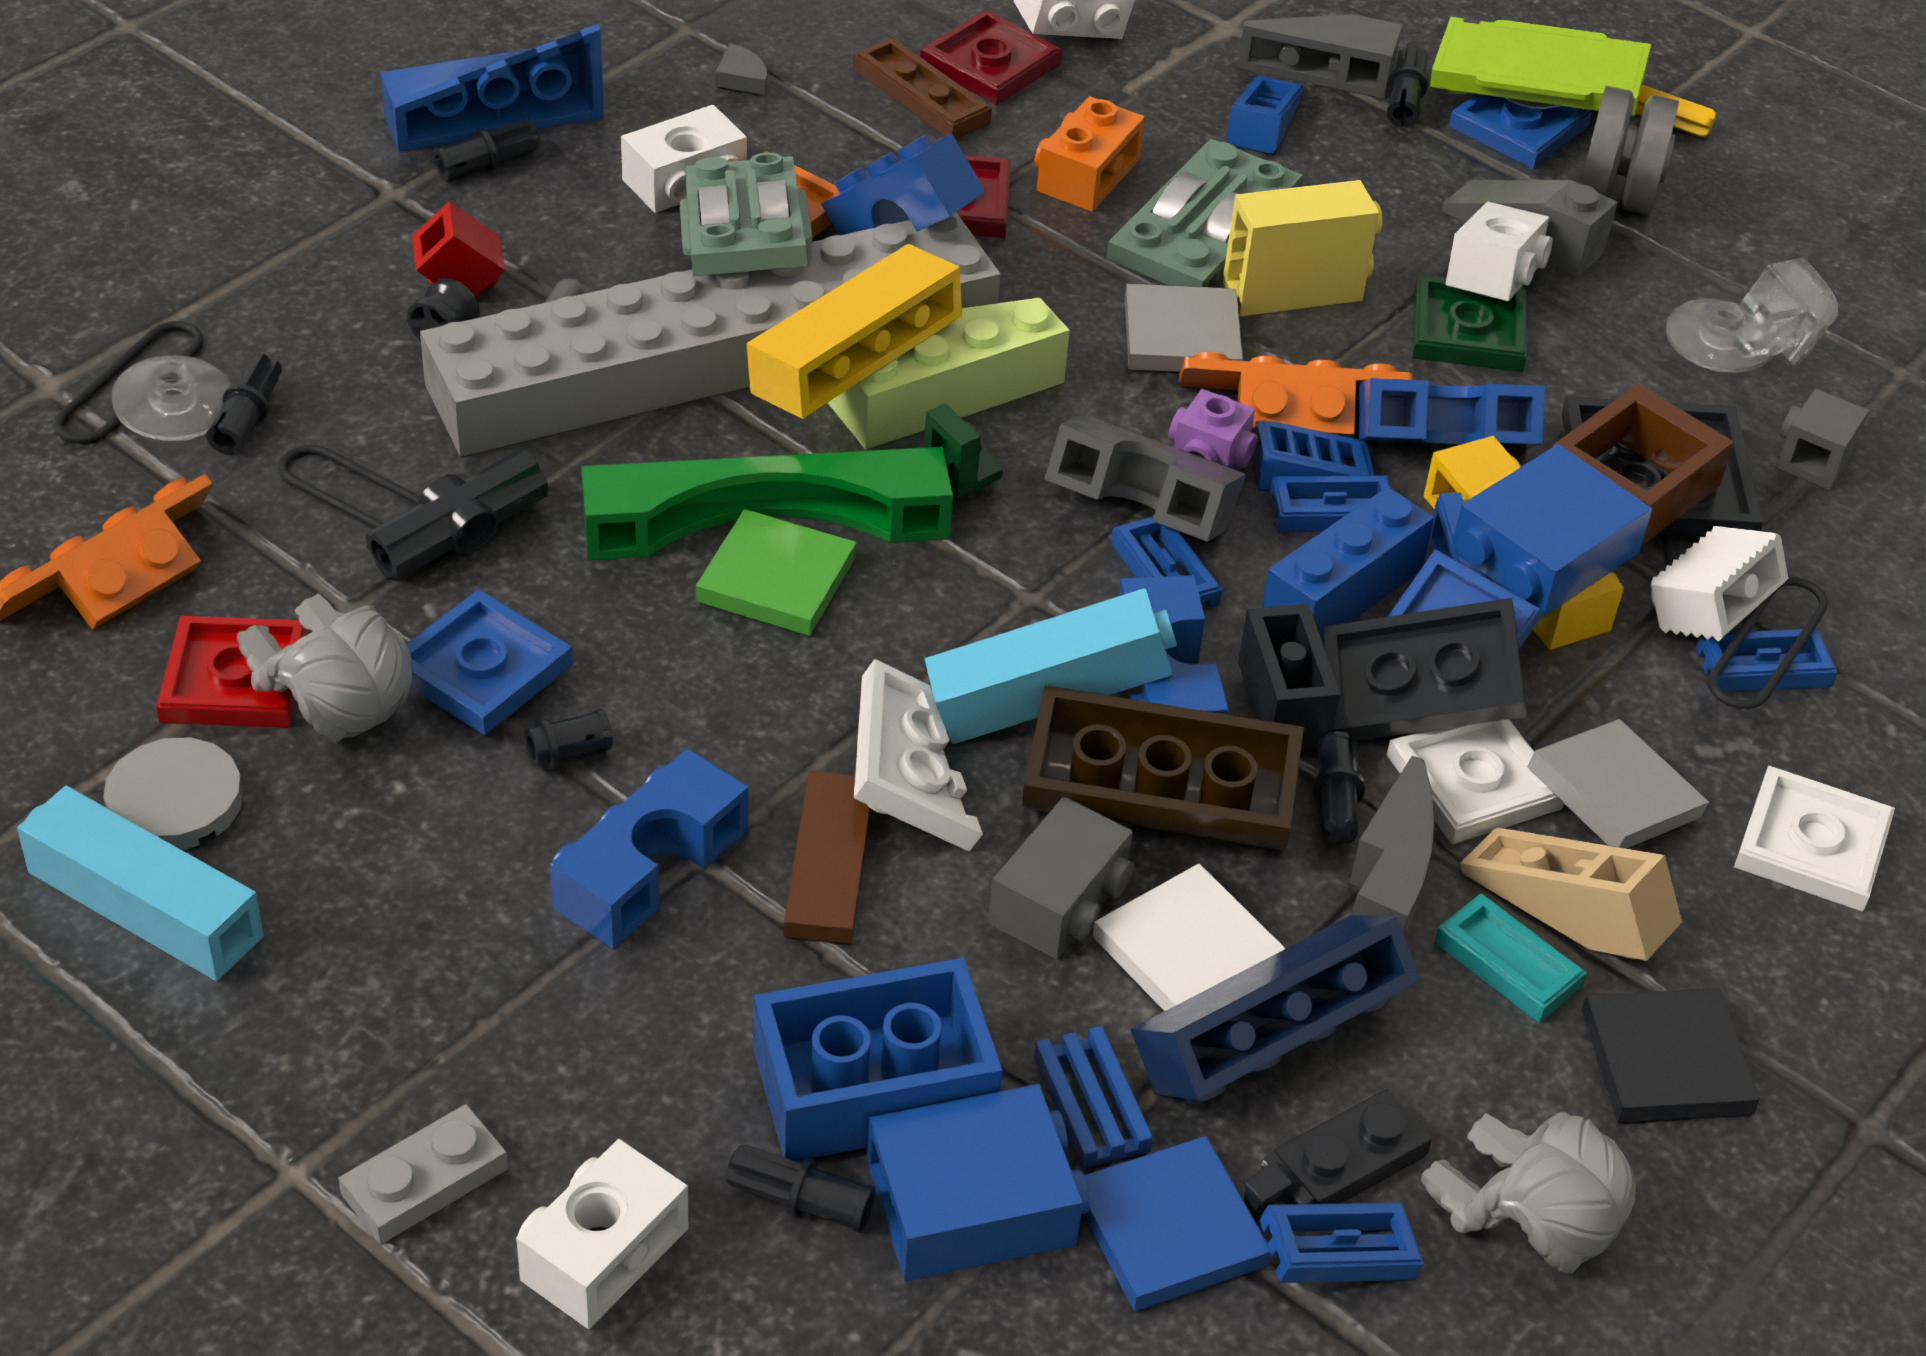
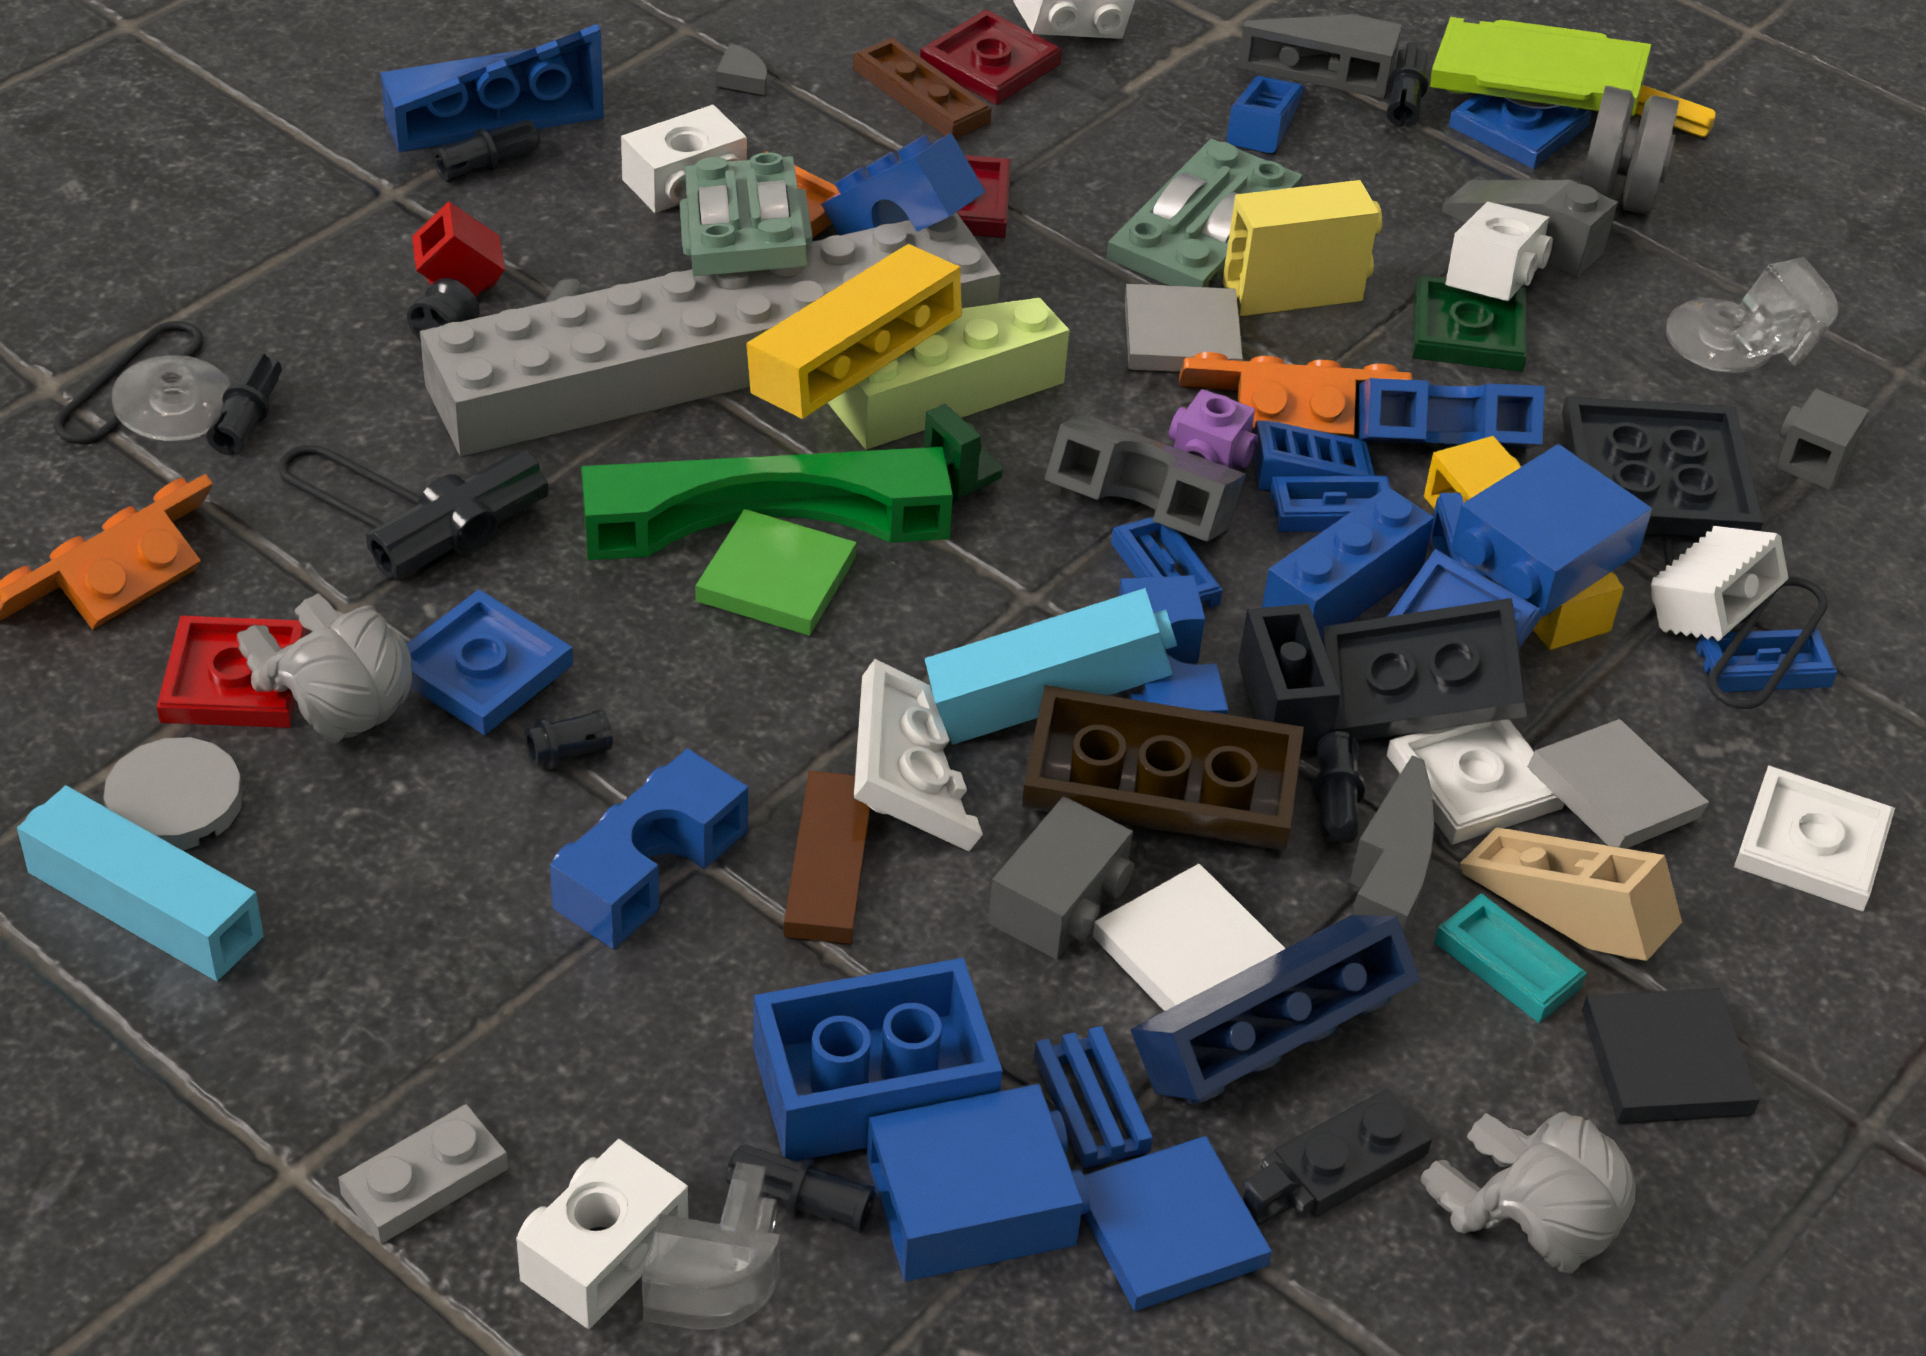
orange brick [1034,96,1145,212] -> none
blue tile [1259,1203,1425,1283] -> none
reddish brown window [1552,384,1734,547] -> none
none -> clear brick [642,1162,780,1330]

